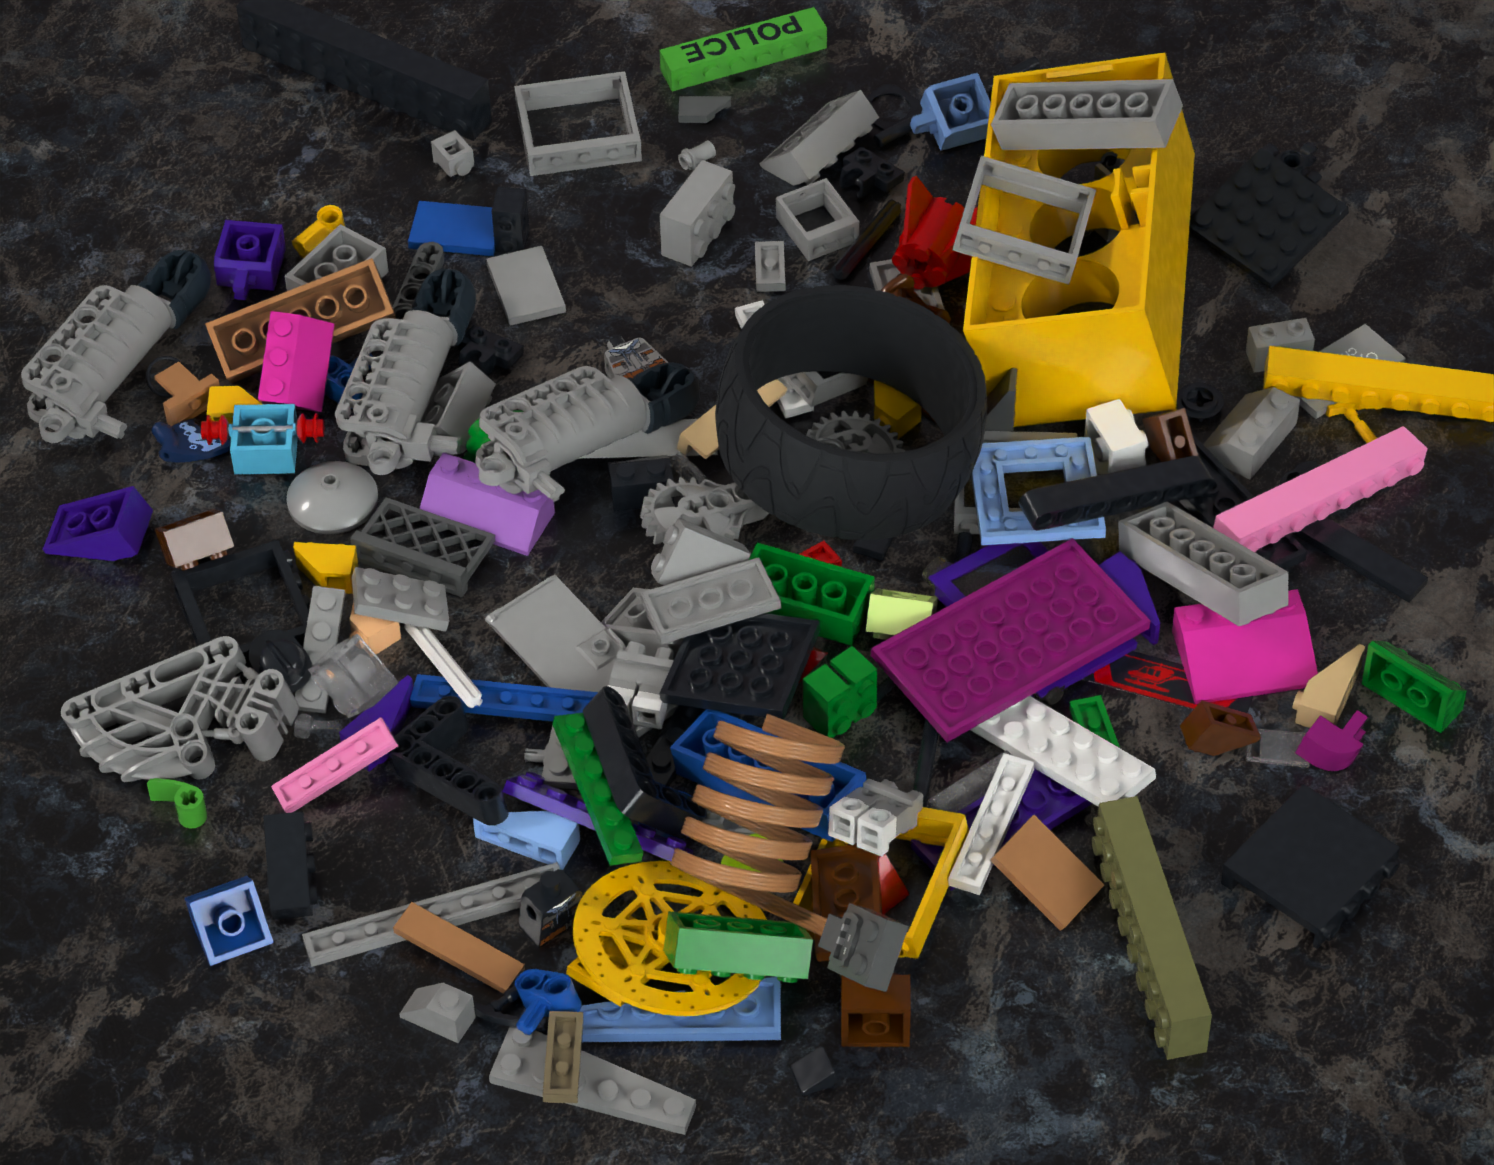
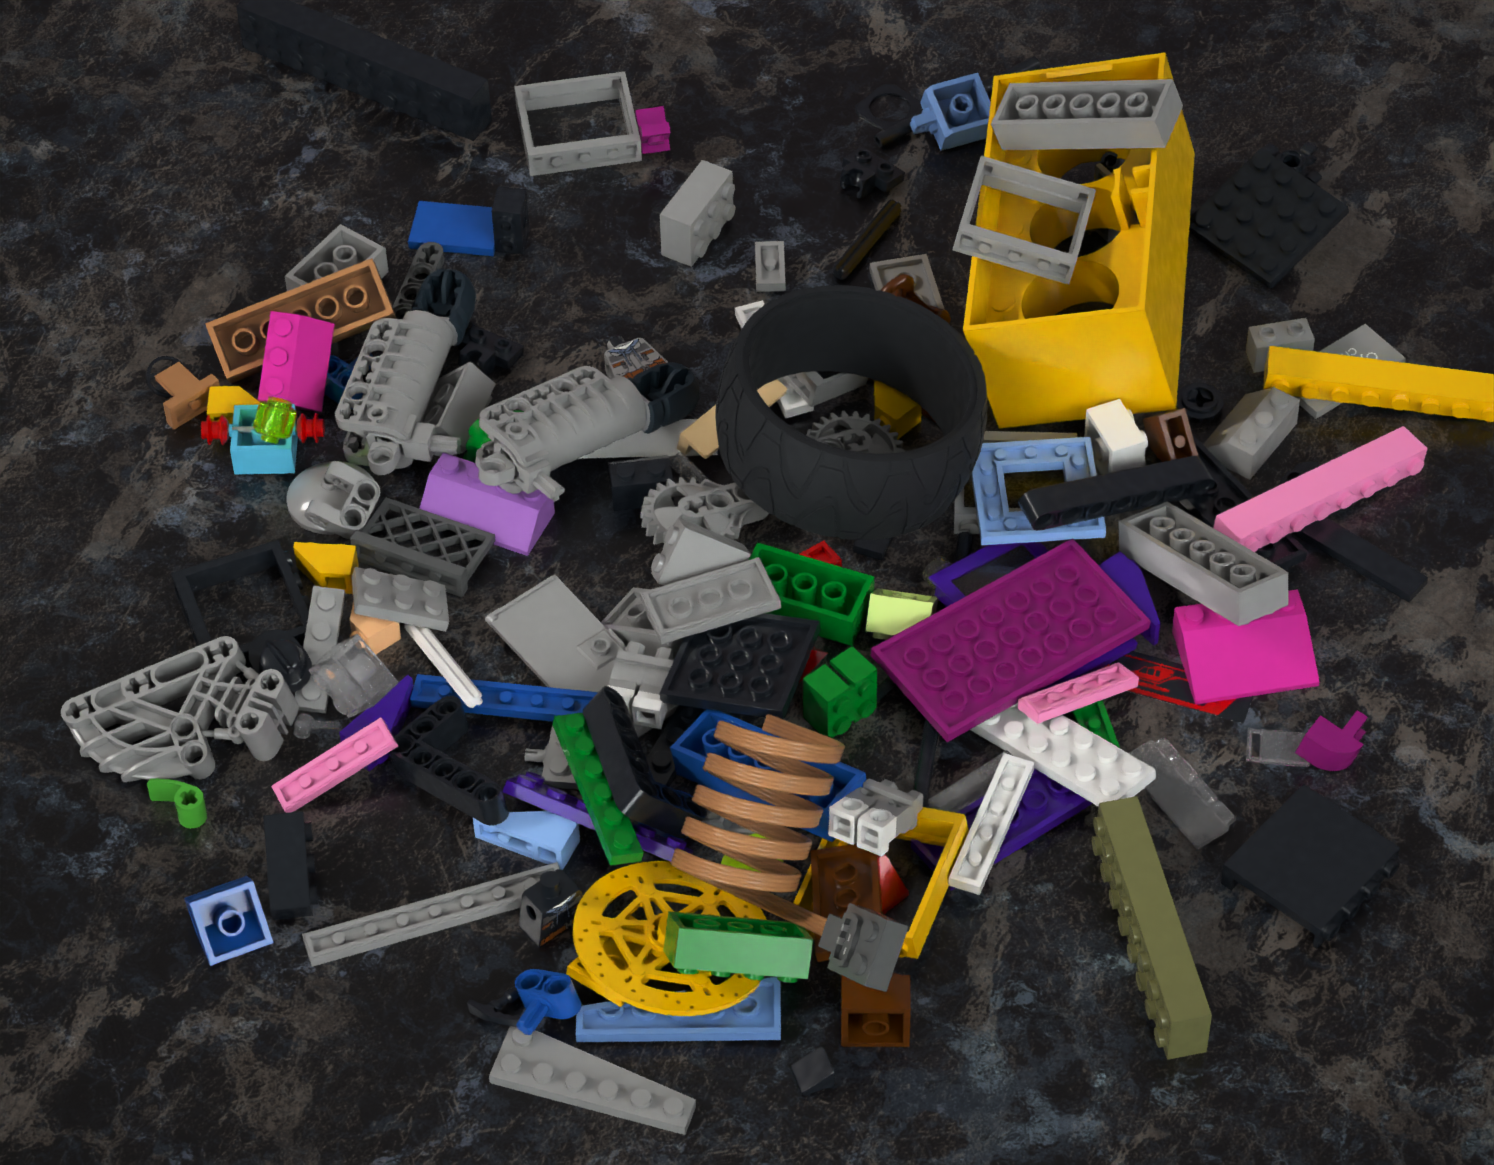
light grey piece [21,250,211,443] -> none
dark purple slope [43,486,153,561] -> none
dark blue arm [151,419,231,463] -> none
brick [155,509,234,570] -> none
dark purple hinge [214,220,286,300] -> none
yellow piece [292,205,345,258] -> none
medium nougat tile [393,902,525,994] -> none
light grey slope [399,983,475,1043] -> none
light grey brick [431,130,474,177] -> none
light grey tile [486,246,566,326] -> none
dark tan plate [543,1011,584,1103] -> none
bright green brick [660,7,827,91] -> none
dark grey tile [678,96,731,123] -> none
light grey pin [678,140,716,170] -> none
light grey slope [759,90,879,186] -> none
light grey window [776,178,859,261] -> none
red brick [892,176,978,290] -> none
dark grey slope [985,368,1017,432] -> none
medium nougat tile [990,815,1104,931] -> none
reddish brown slope [1180,700,1261,756] -> none
tan slope [1293,644,1365,728] -> none
yellow piece [1326,403,1382,444] -> none
green slope [1362,641,1467,733] -> none
none -> clear neon green head [253,396,297,444]
none -> light grey piece [305,461,381,539]
none -> magenta brick [635,106,671,154]
none -> bright pink tile [1018,662,1139,724]
none -> clear windscreen [1129,737,1236,850]

